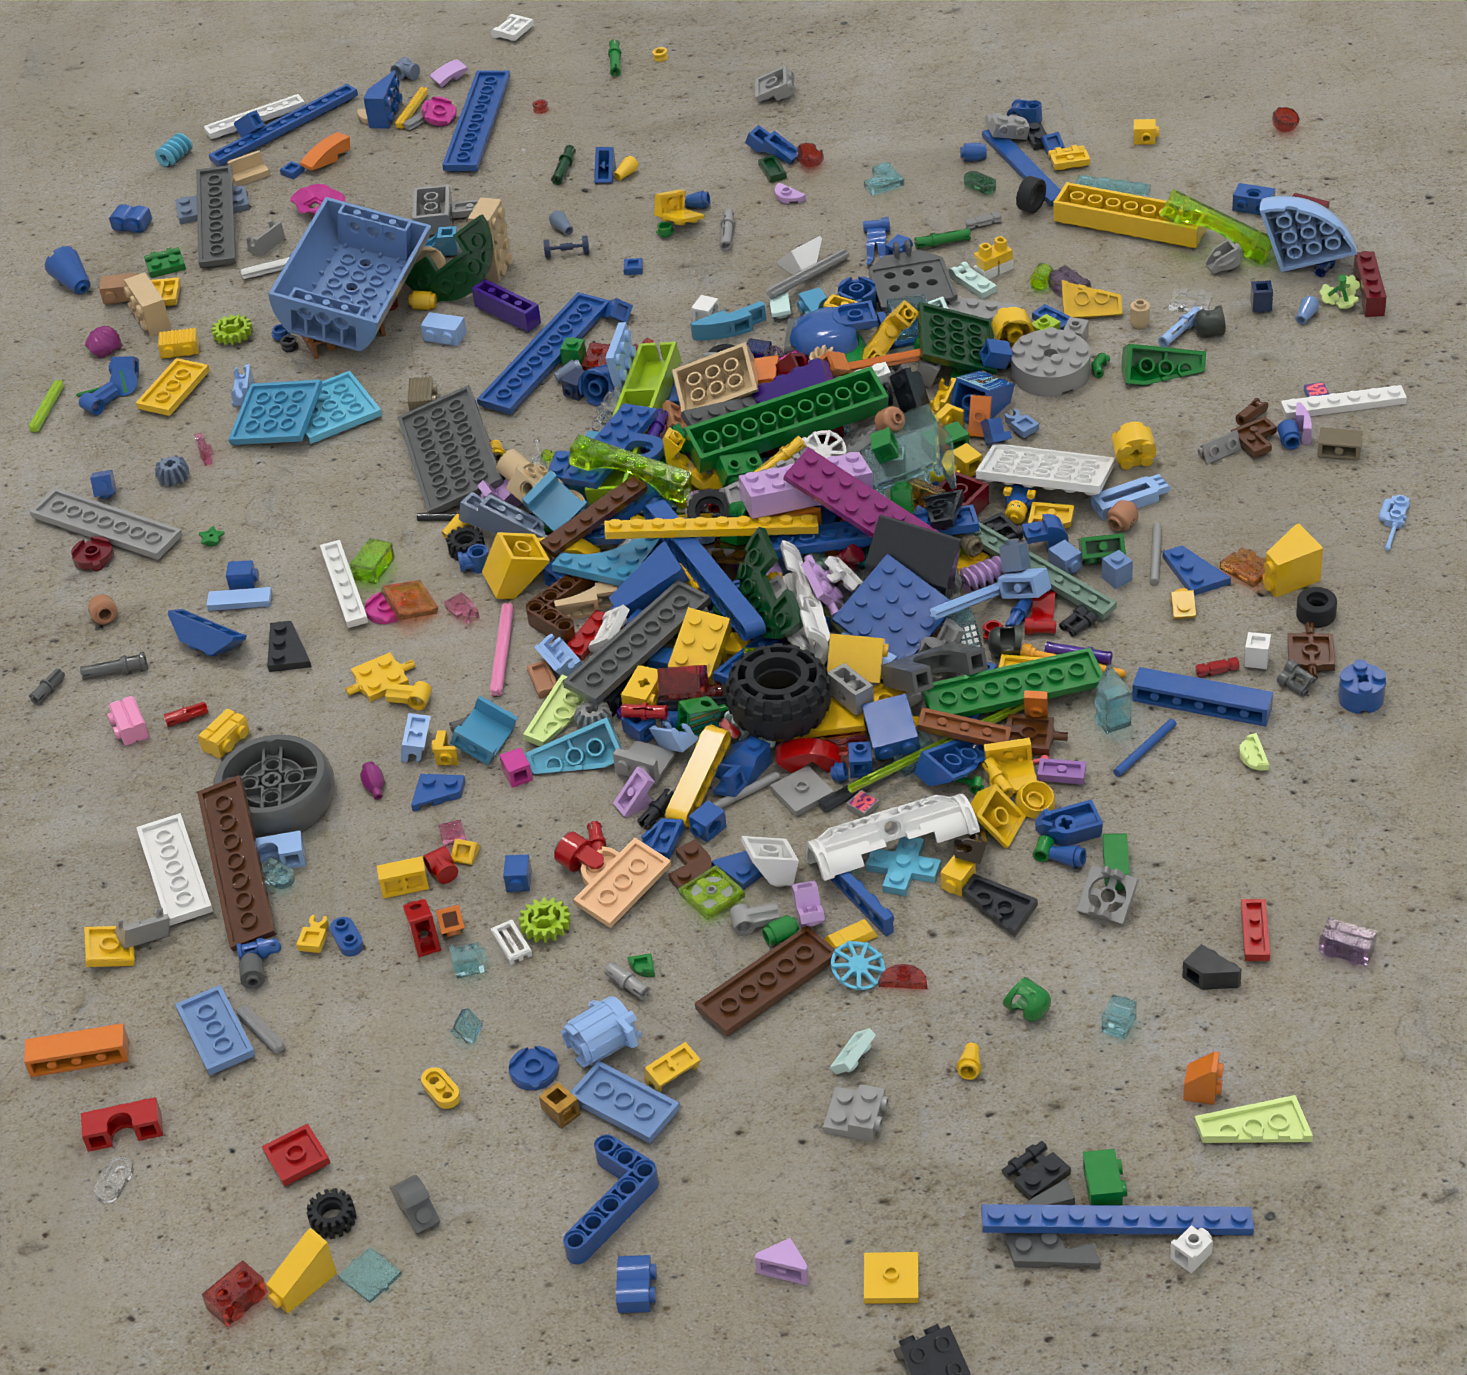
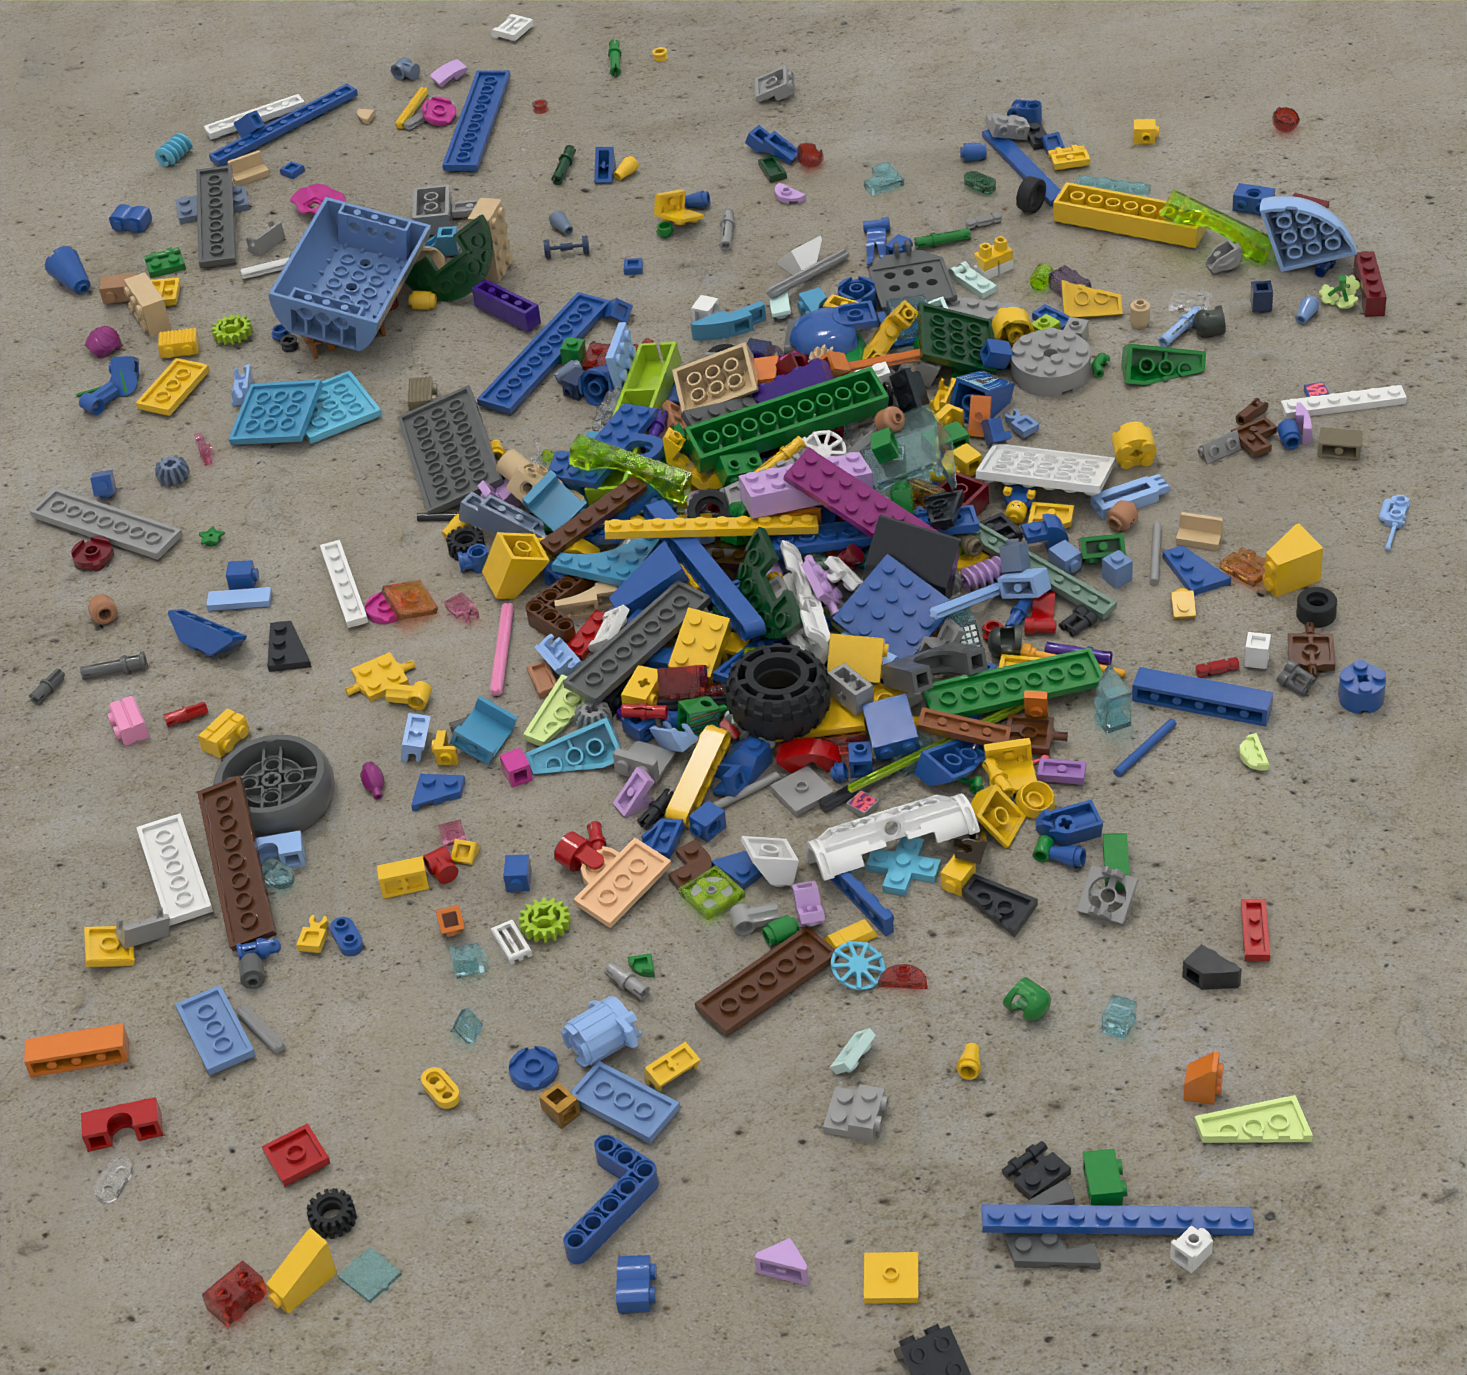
lime axle [28,380,64,433] -> none
orange slope [300,132,350,171] -> none
clear neon green brick [350,538,395,585] -> none
blue slope [363,71,403,128] -> none
dark grey brick [389,1175,440,1234] -> none
red torso [403,899,441,958] -> none
light blue brick [420,312,467,346] -> none
clear purple brick [1318,917,1377,966] -> none
none -> tan panel [1176,512,1223,551]

